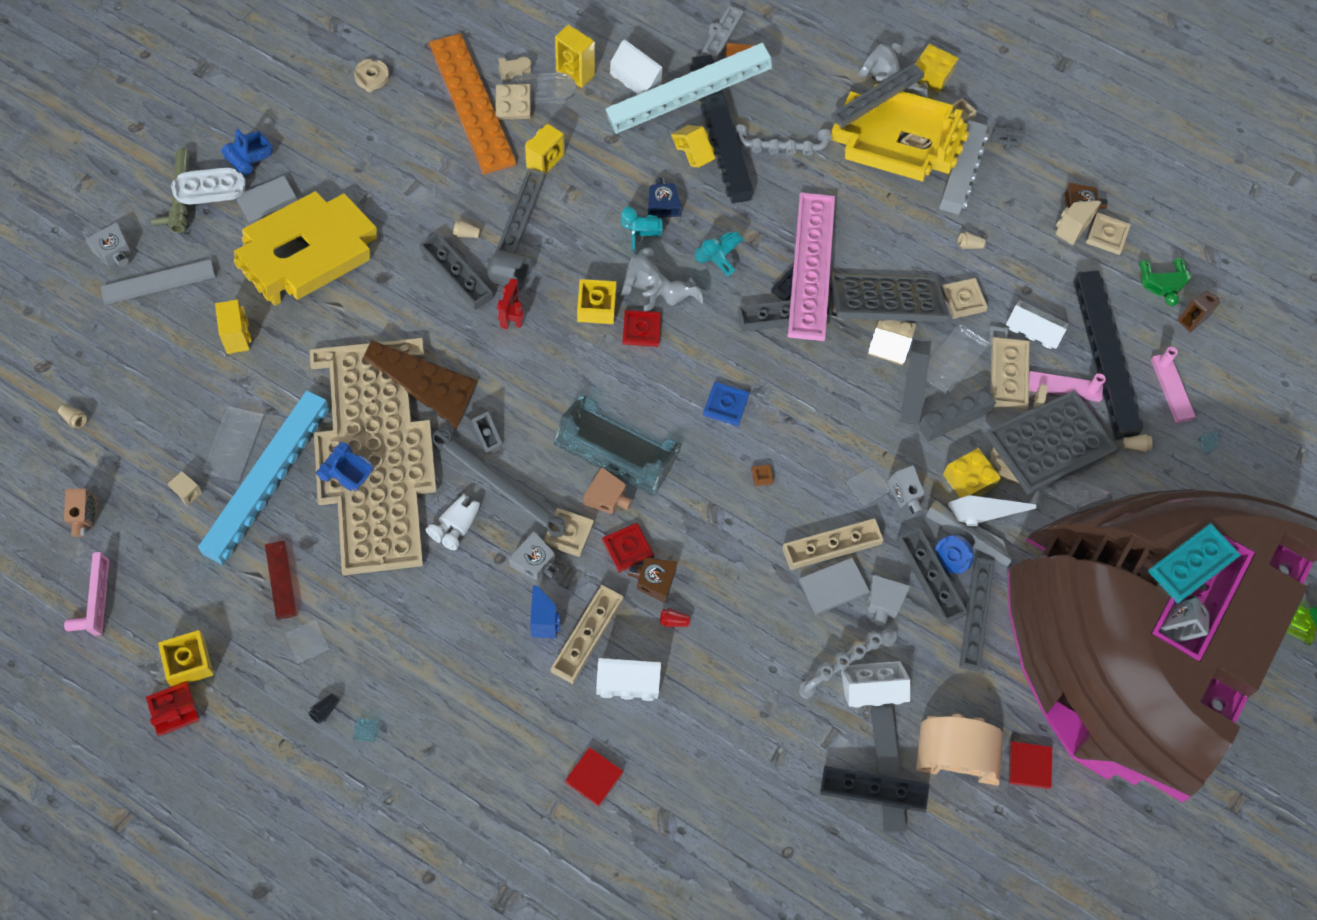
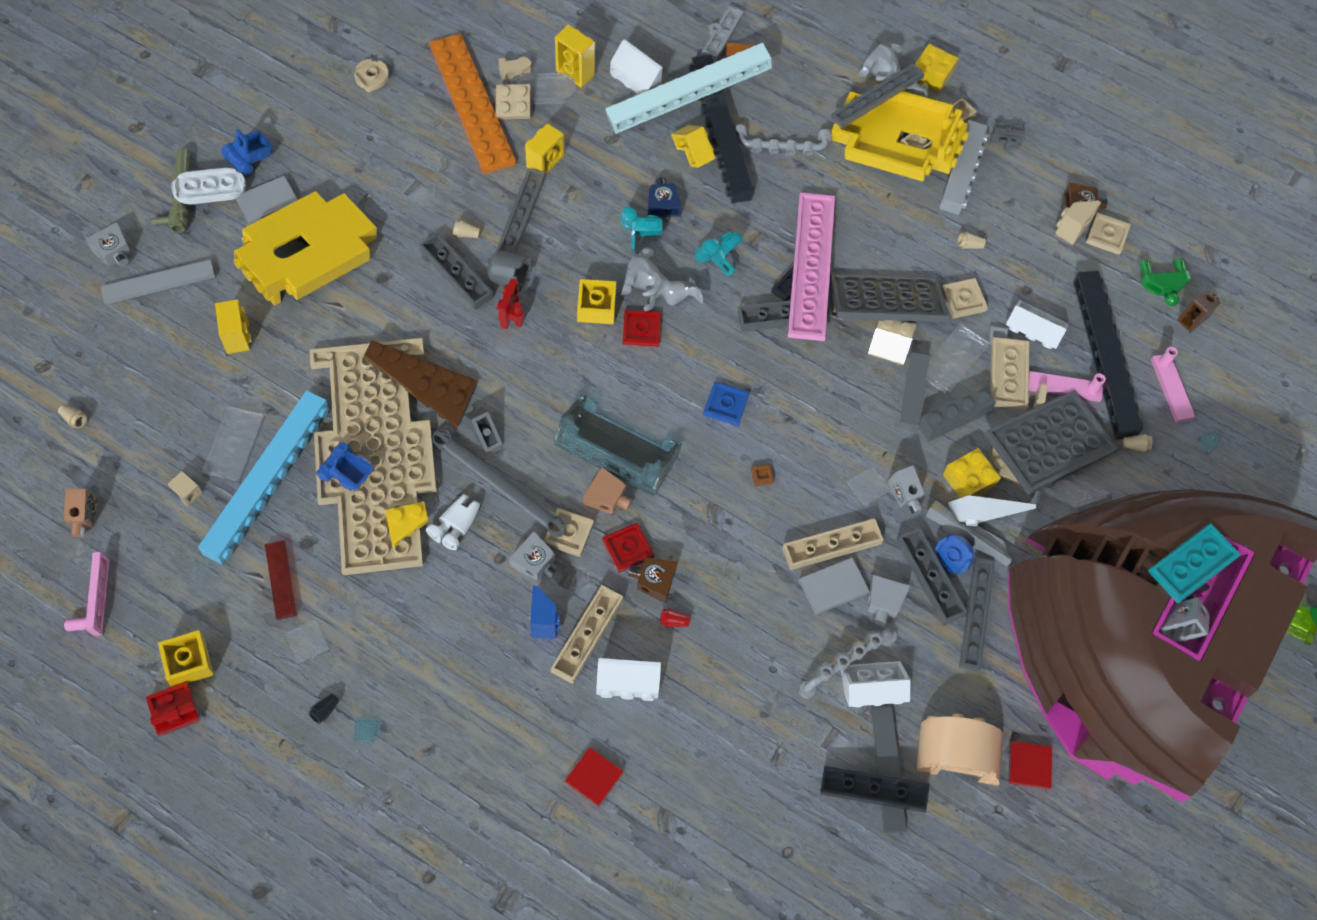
none -> yellow wing [385,501,428,547]

